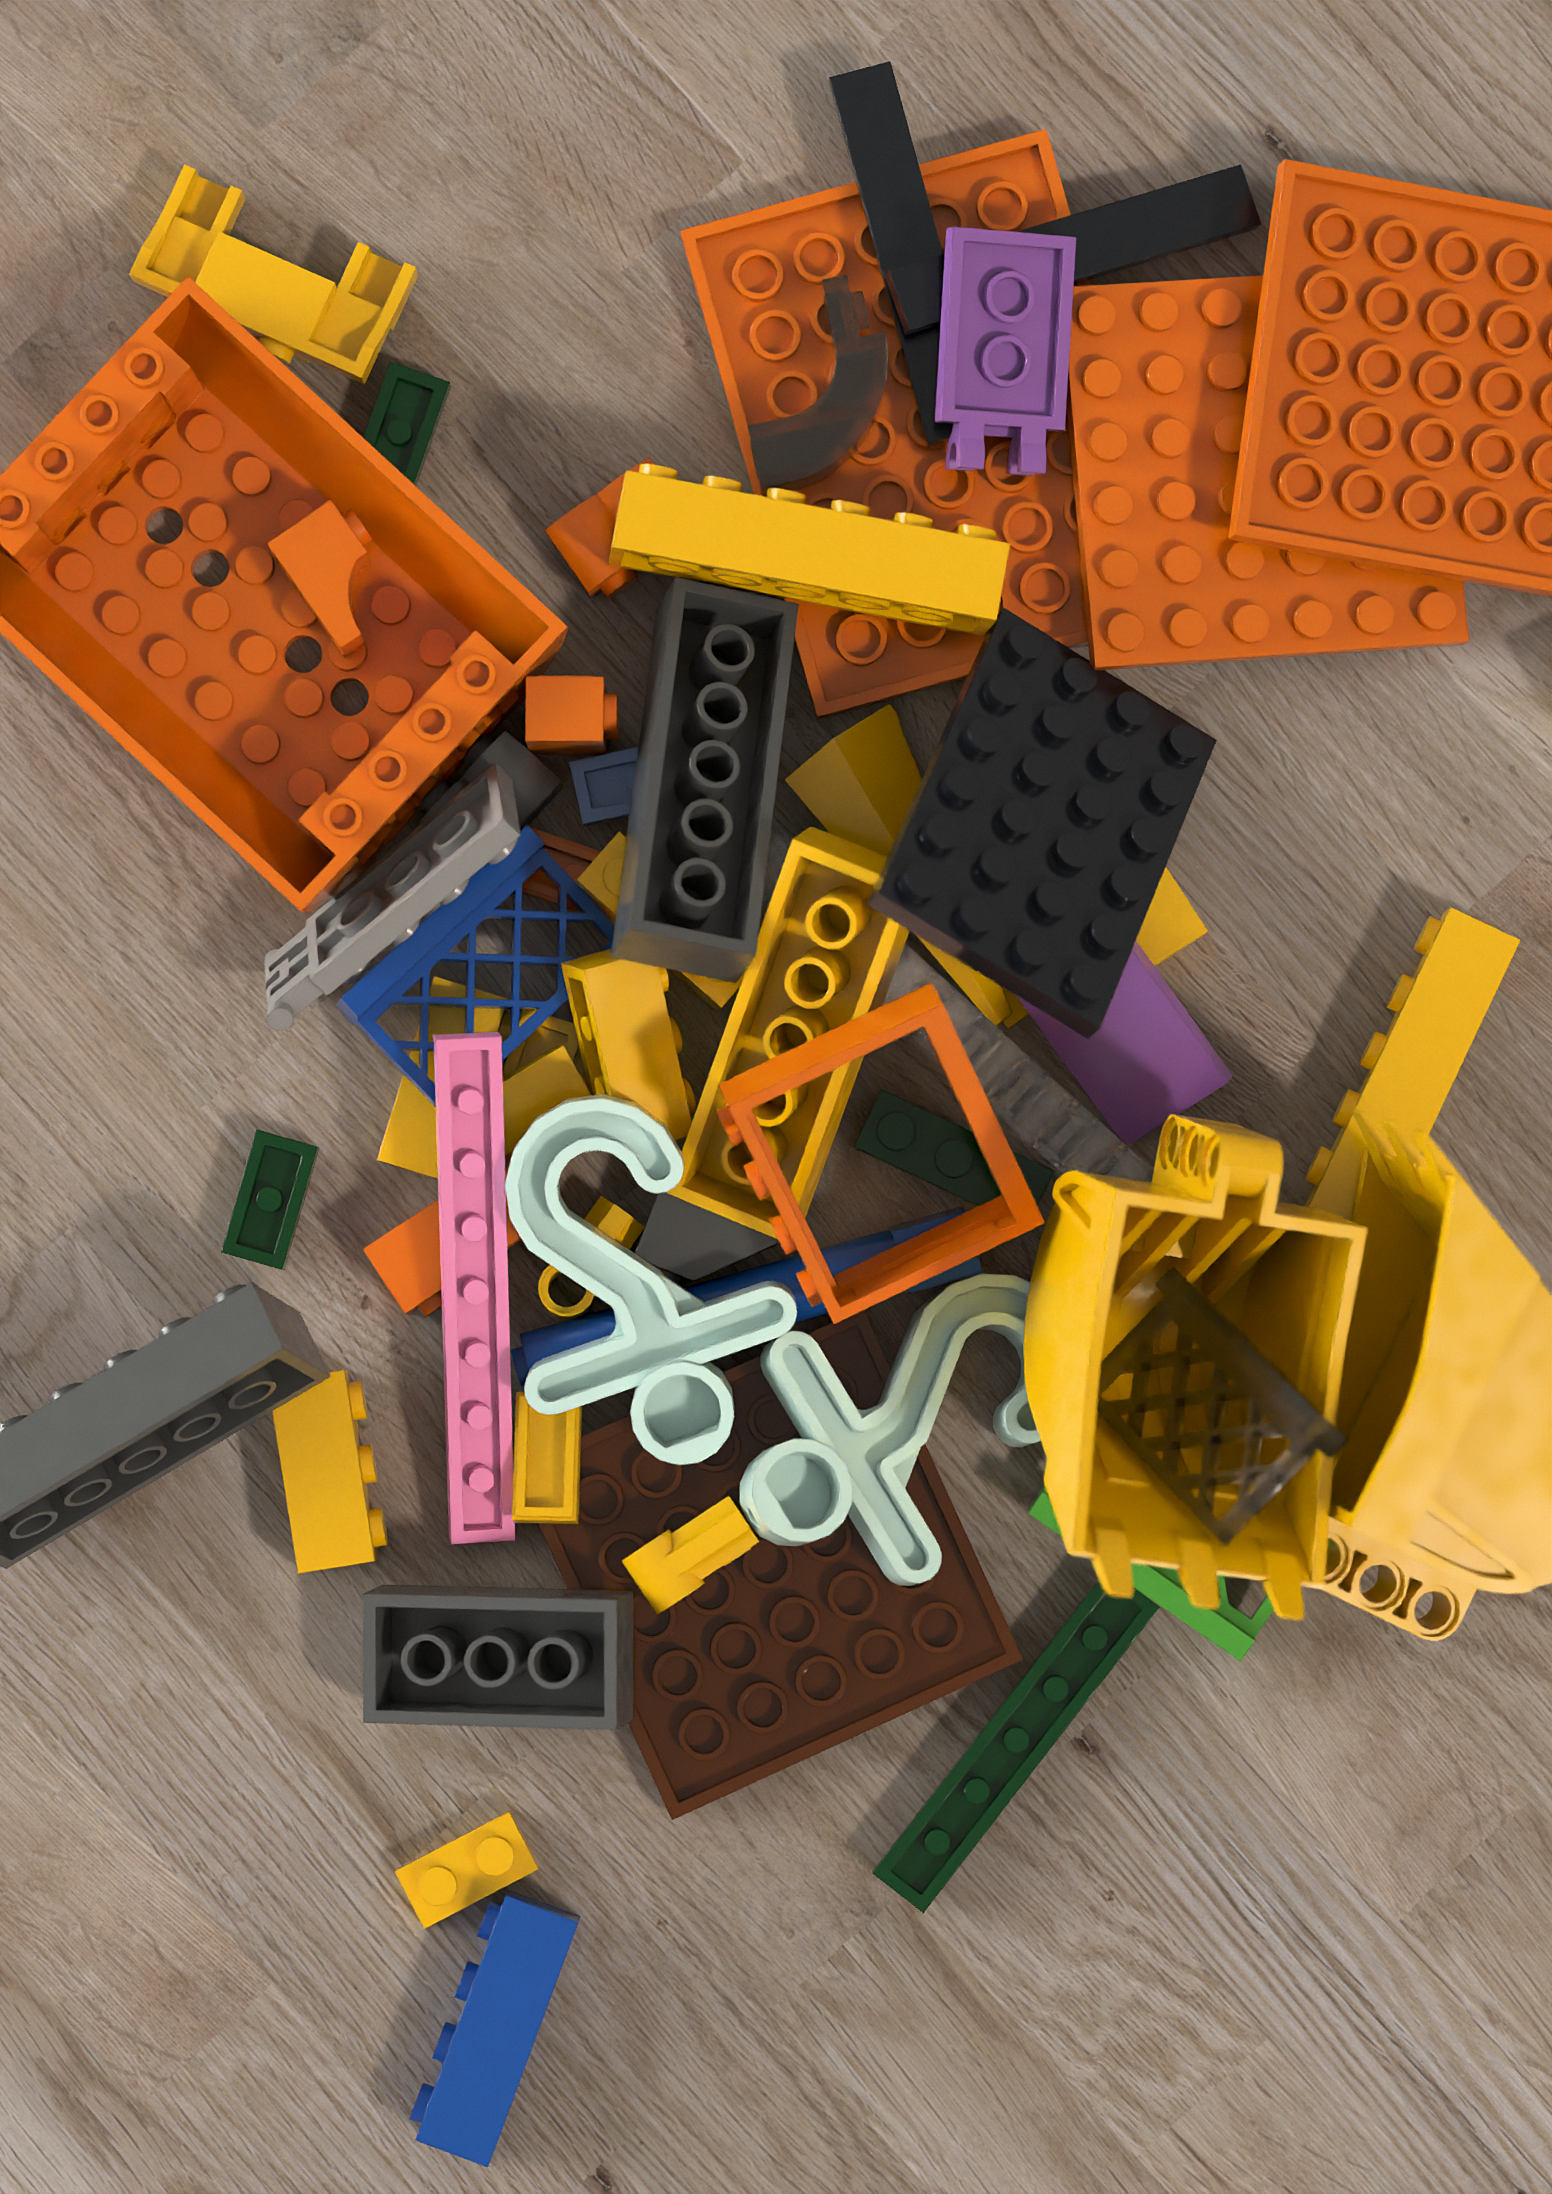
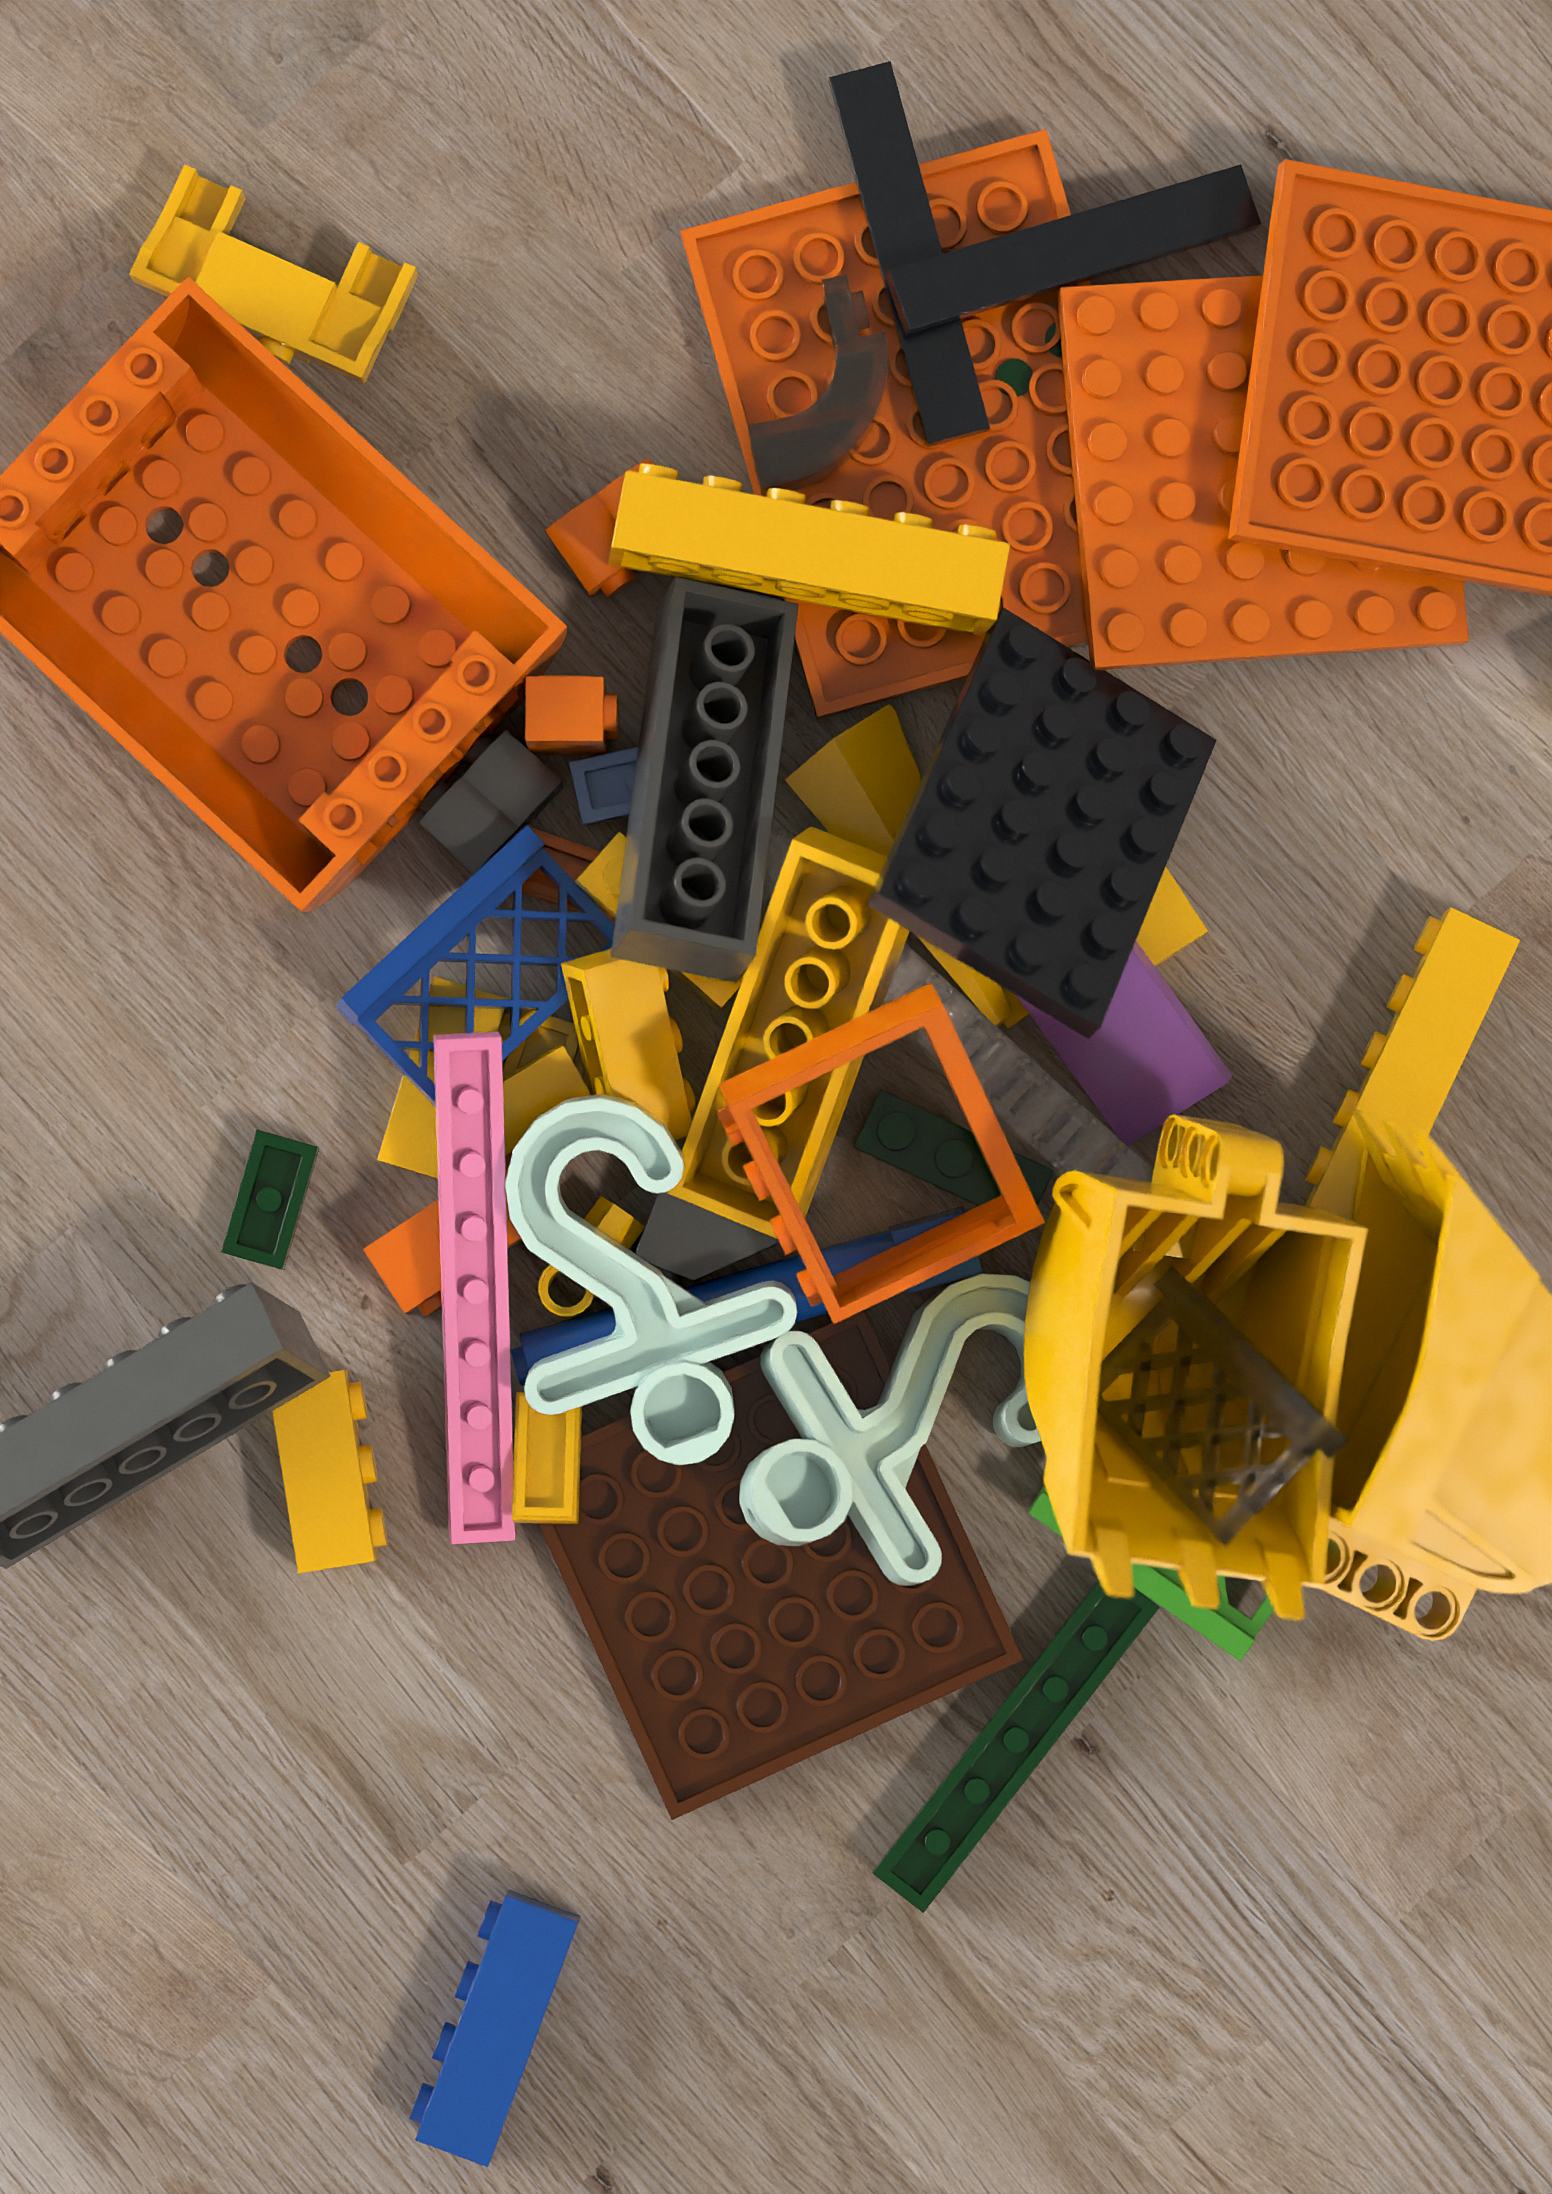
light grey hinge [264,762,521,1031] -> none
orange arch [267,500,372,658] -> none
dark green plate [363,362,451,486] -> none
dark grey brick [363,1584,633,1730] -> none
yellow plate [395,1810,539,1929] -> none
yellow piece [622,1496,759,1615] -> none
medium lavender tile [935,227,1076,476] -> none

